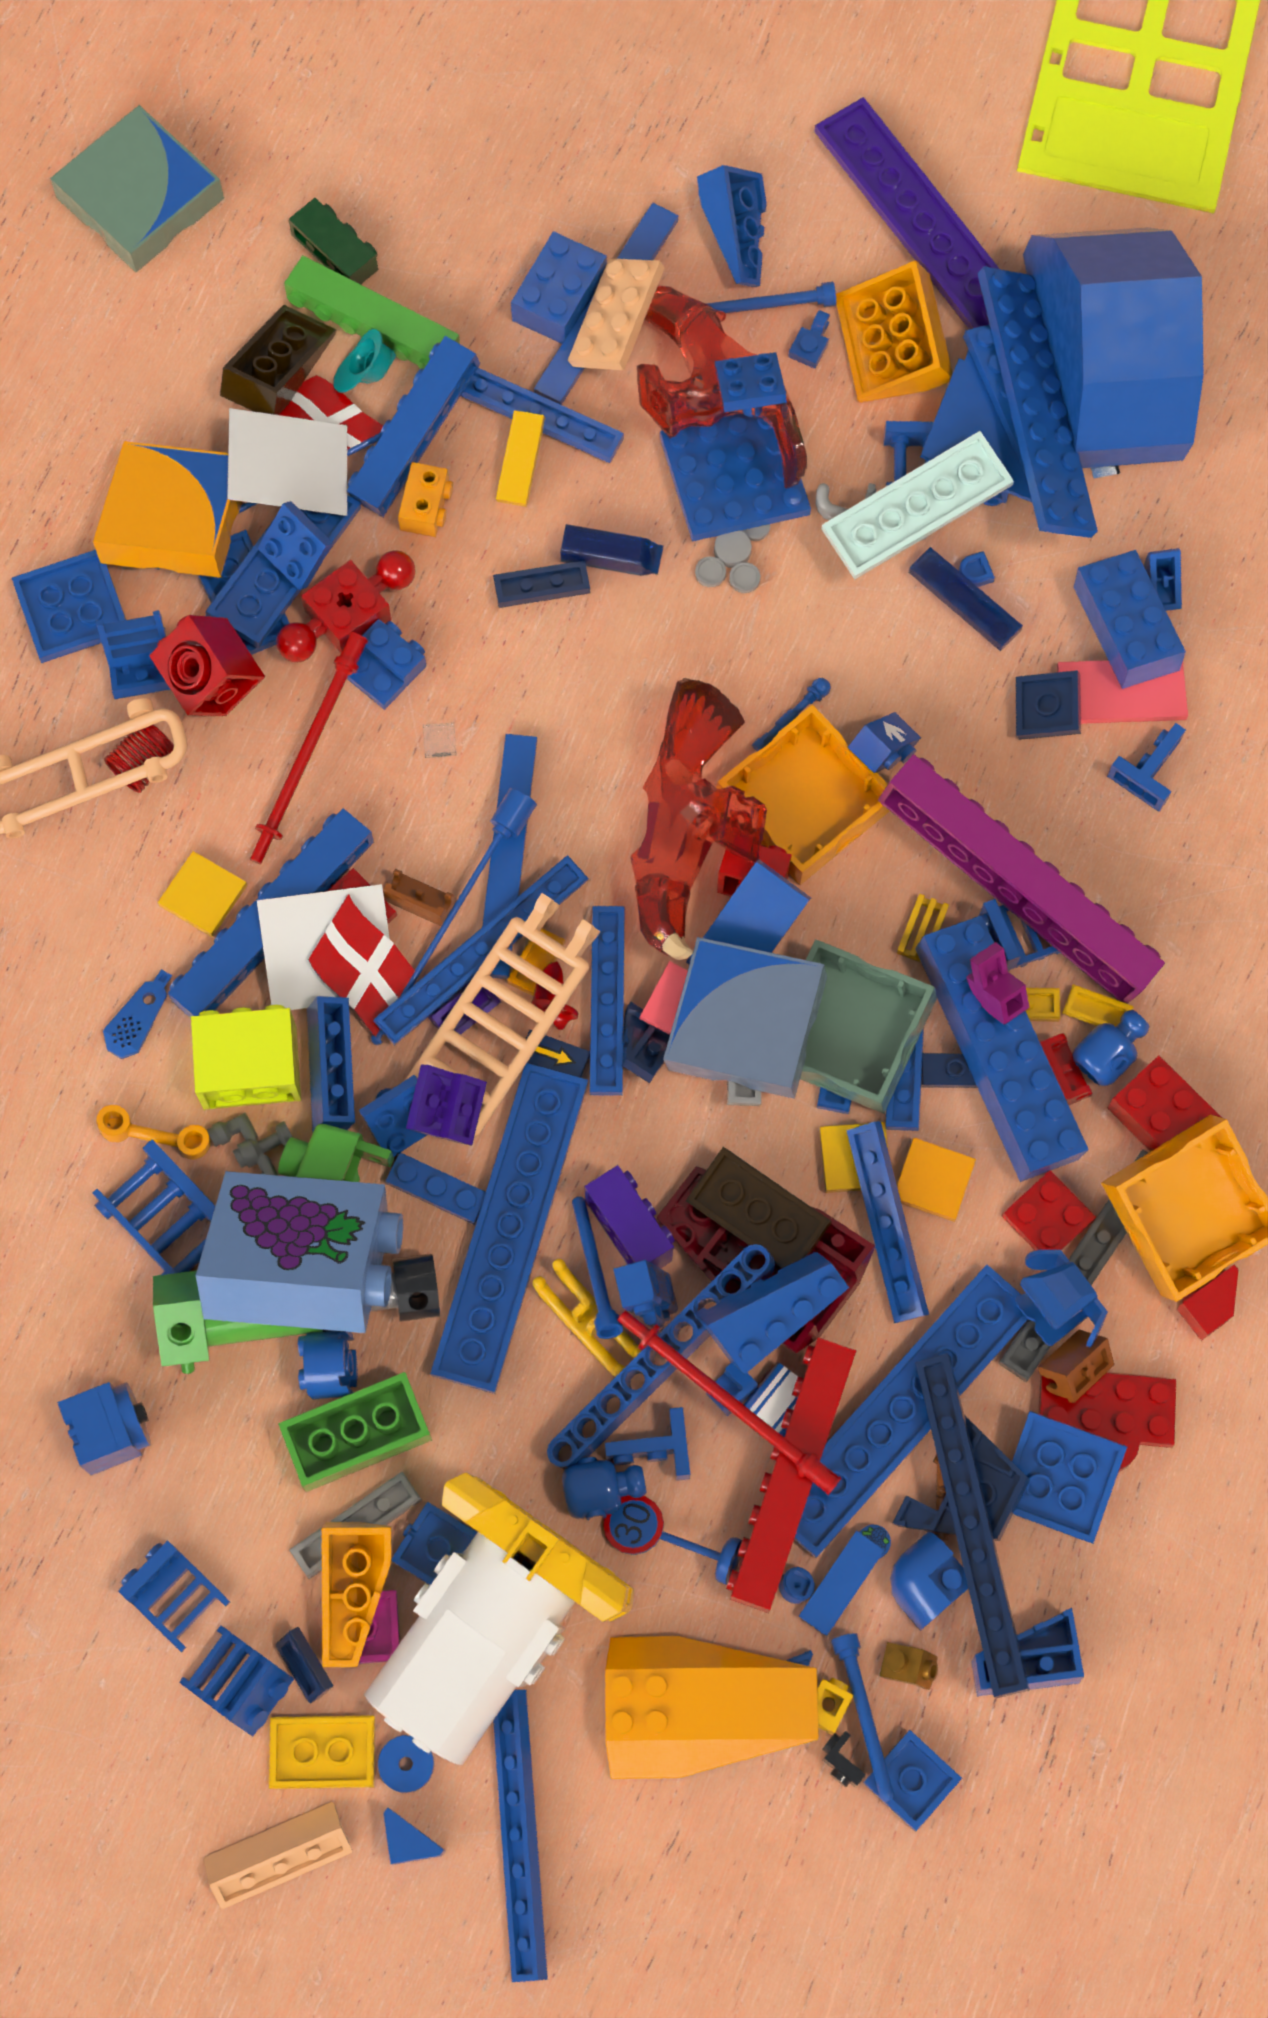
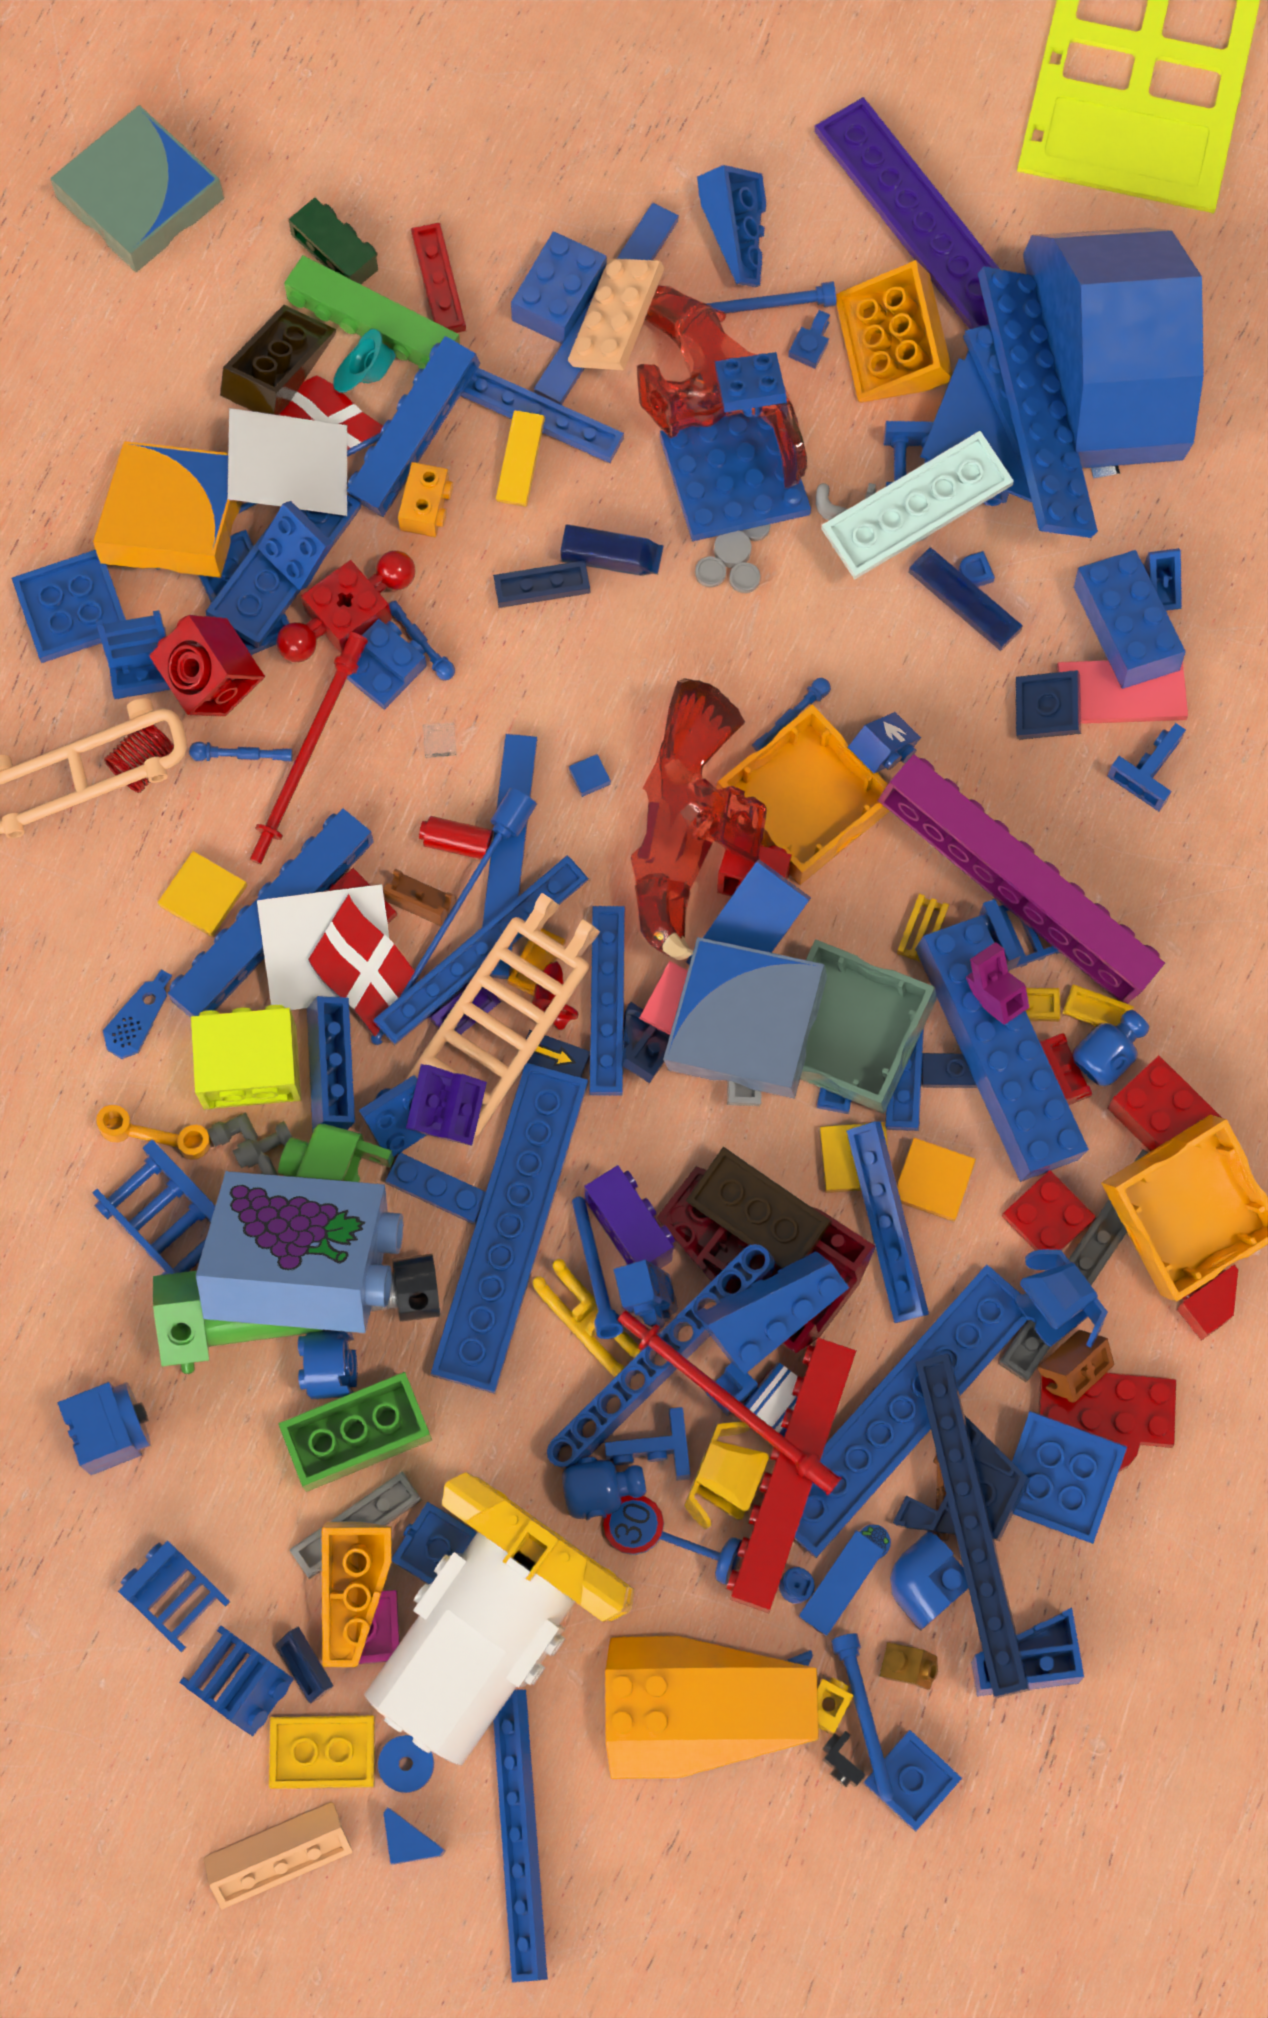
none -> blue piece [189,742,292,761]
none -> blue piece [389,601,455,680]
none -> red tile [411,222,466,333]
none -> red brick [419,816,493,860]
none -> blue tile [569,754,611,797]
none -> yellow piece [684,1422,769,1529]

